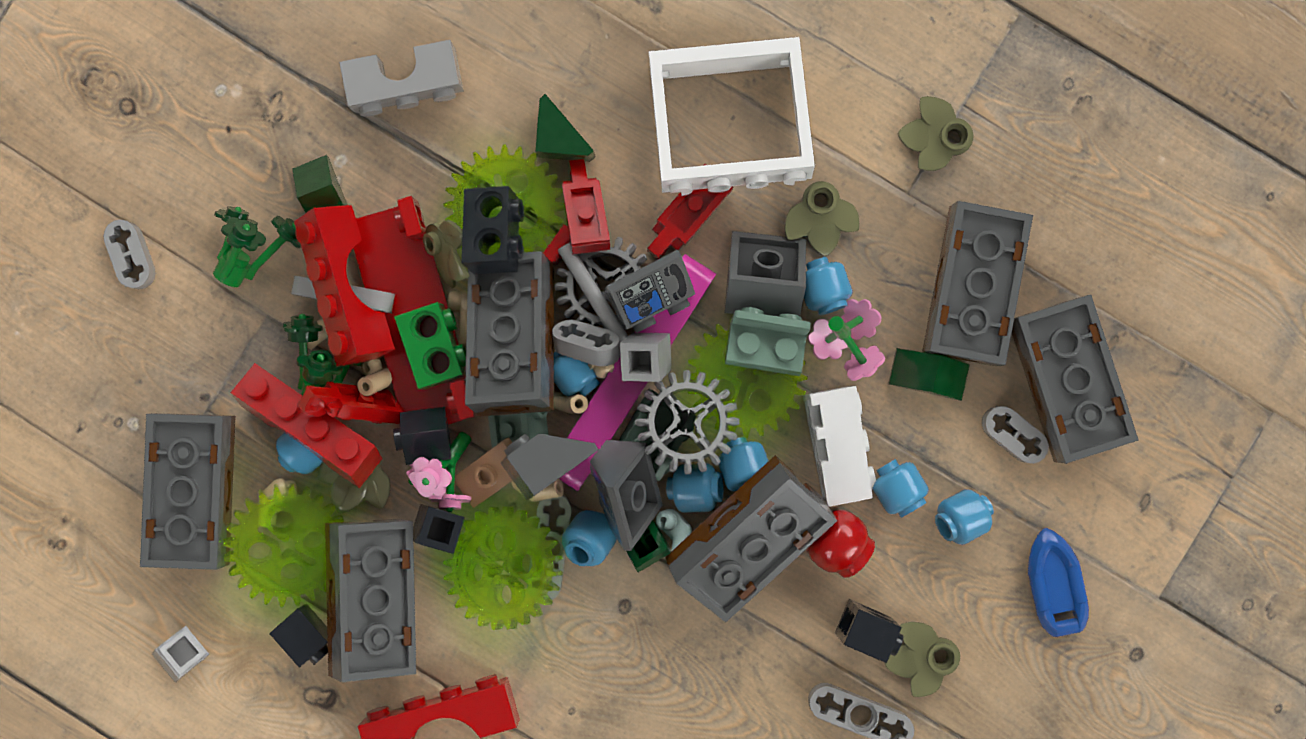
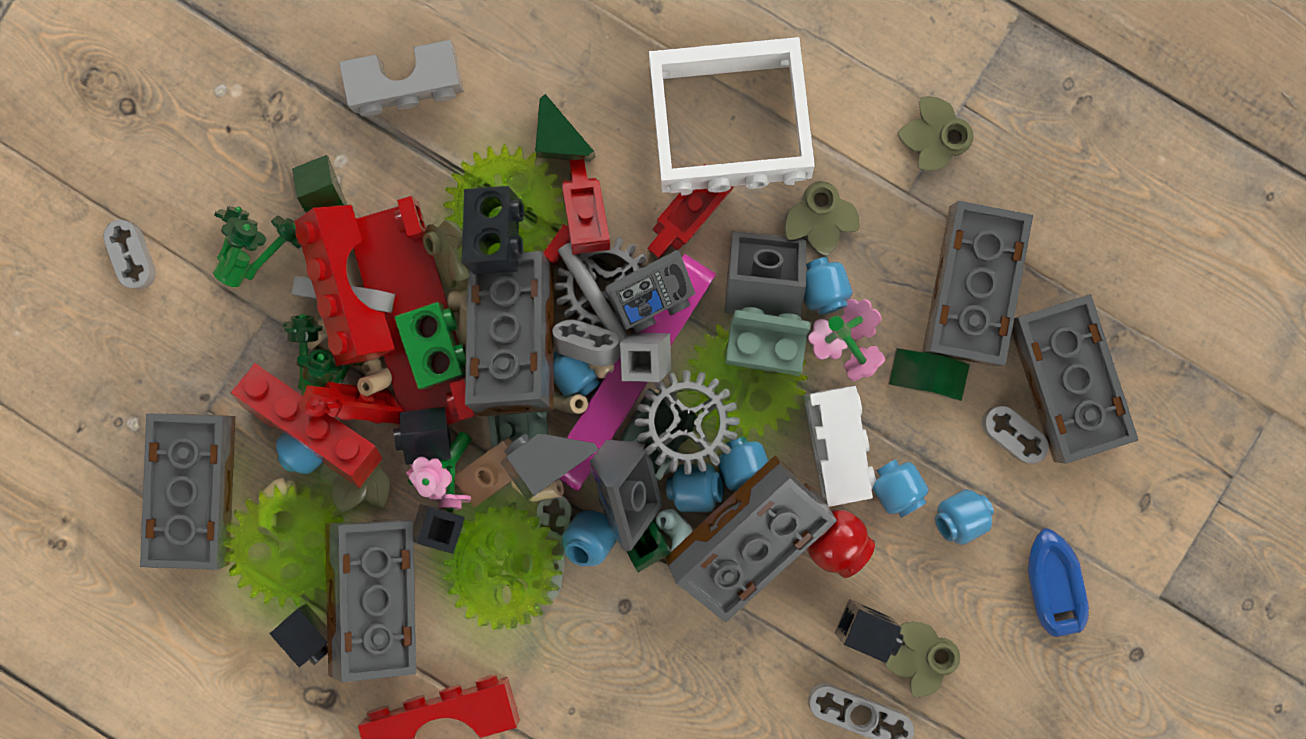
light grey slope [152,626,209,682] -> none

